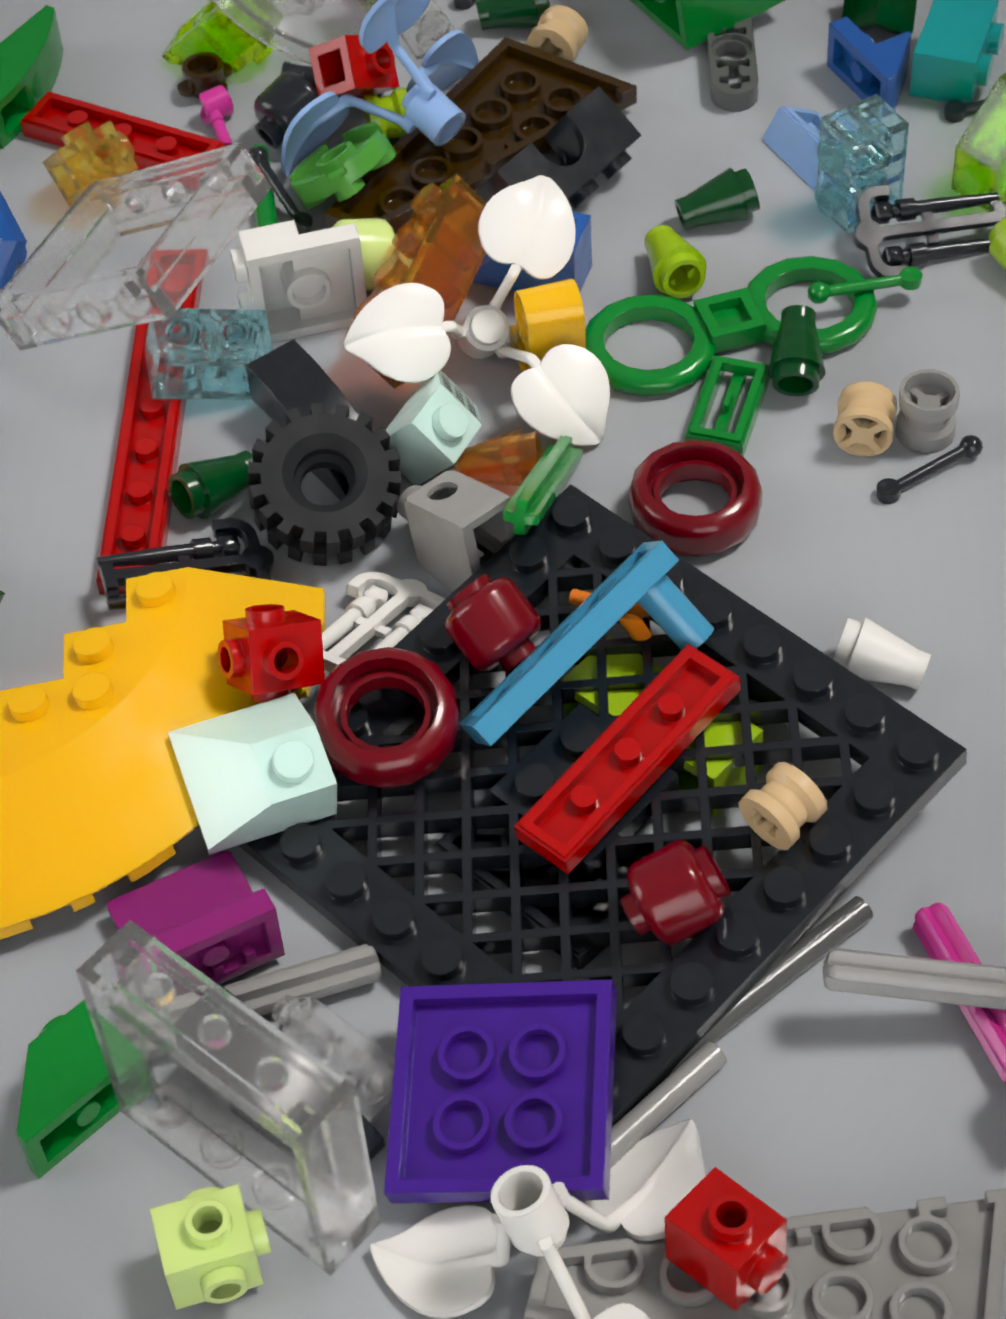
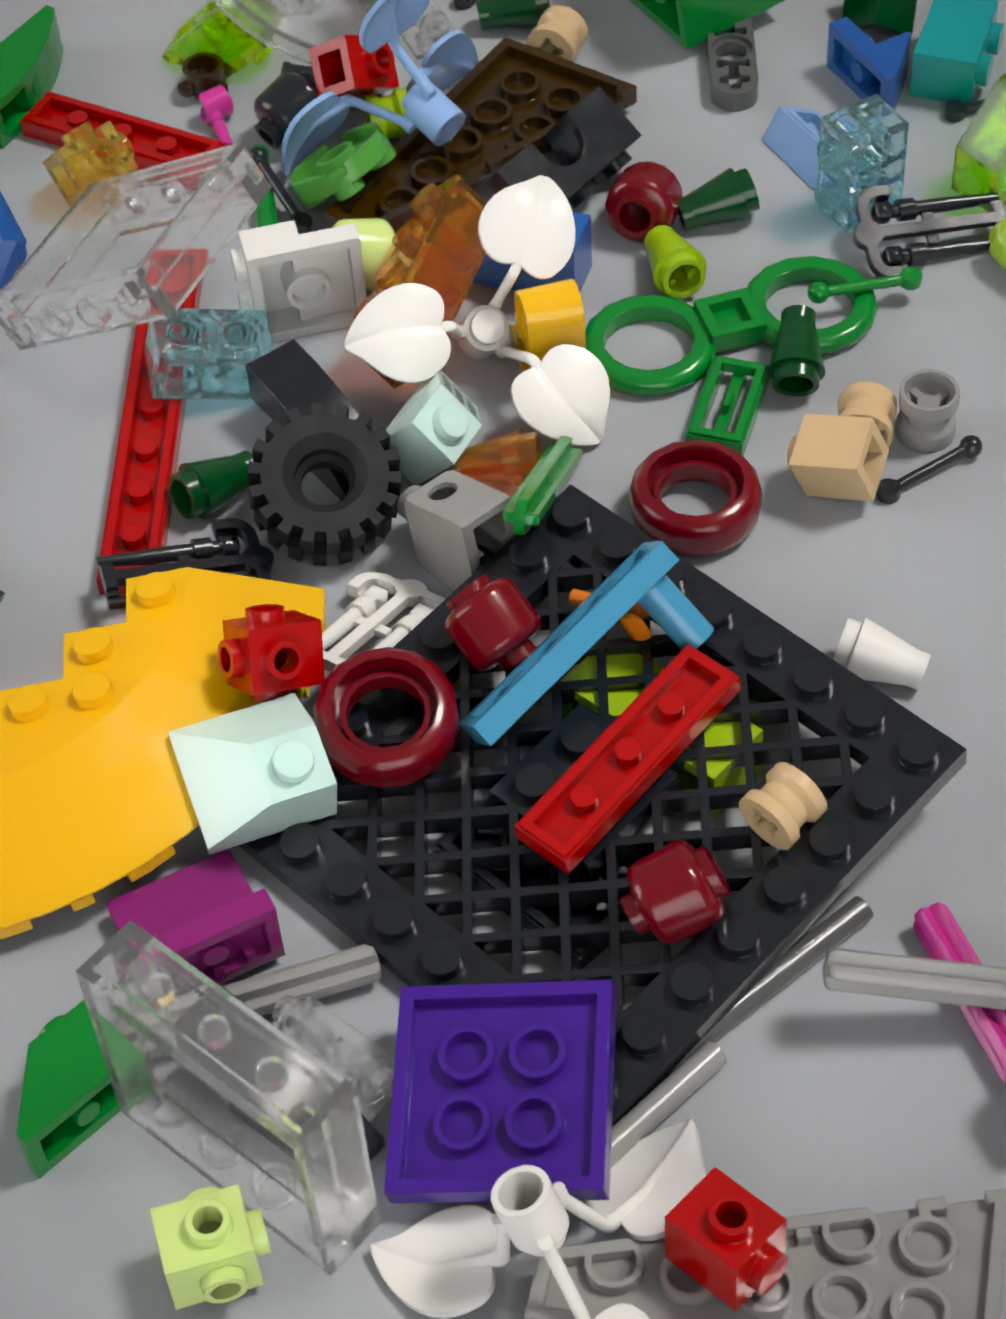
none -> dark red head [605,161,683,243]
none -> tan brick [787,413,889,502]

